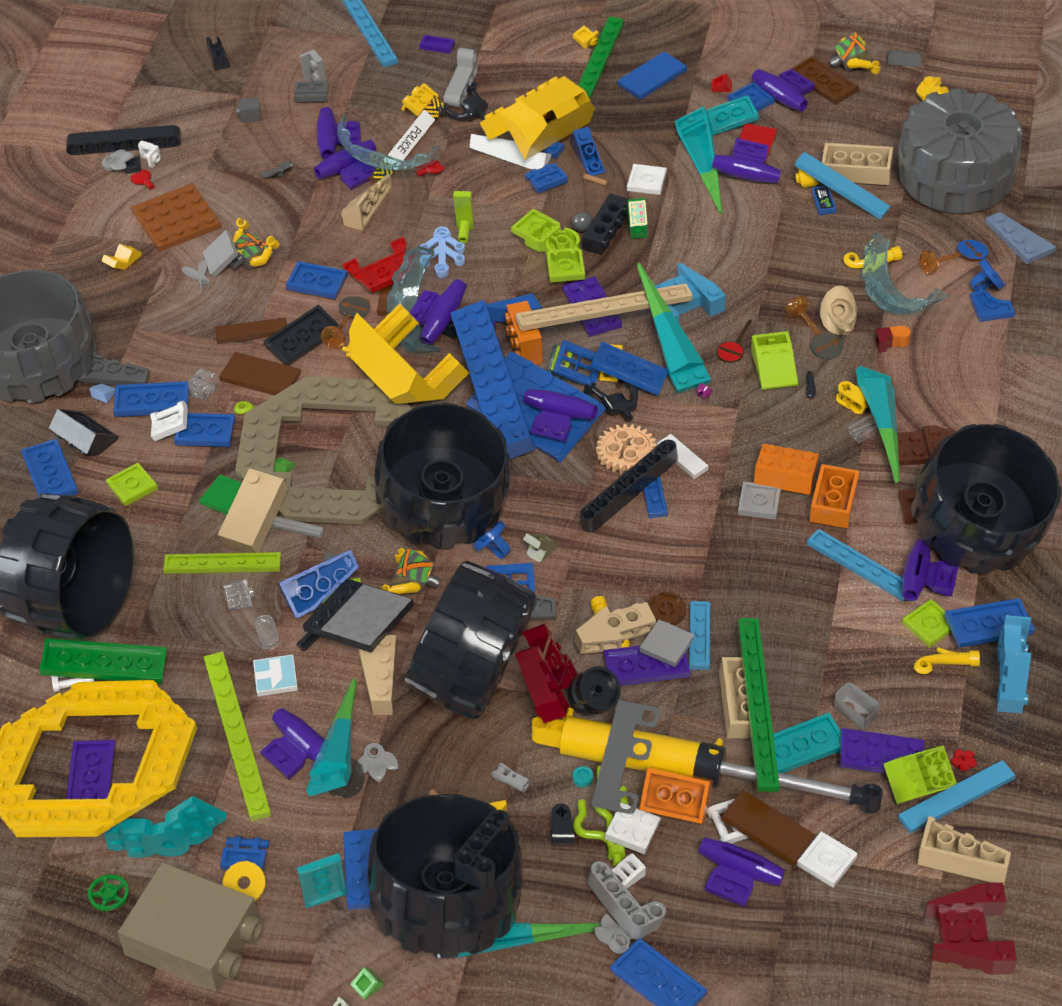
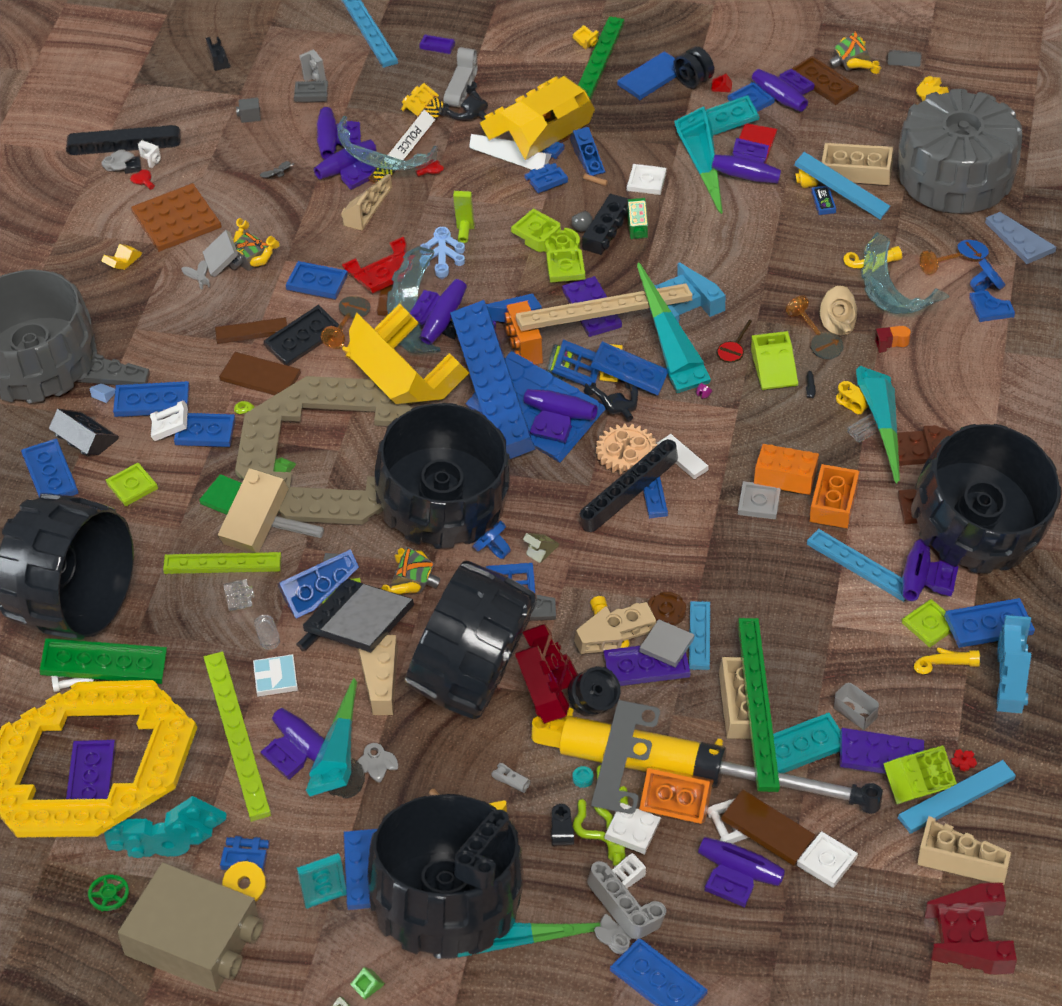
clear brick [188,368,217,400] -> none
none -> black wheel [673,46,715,89]

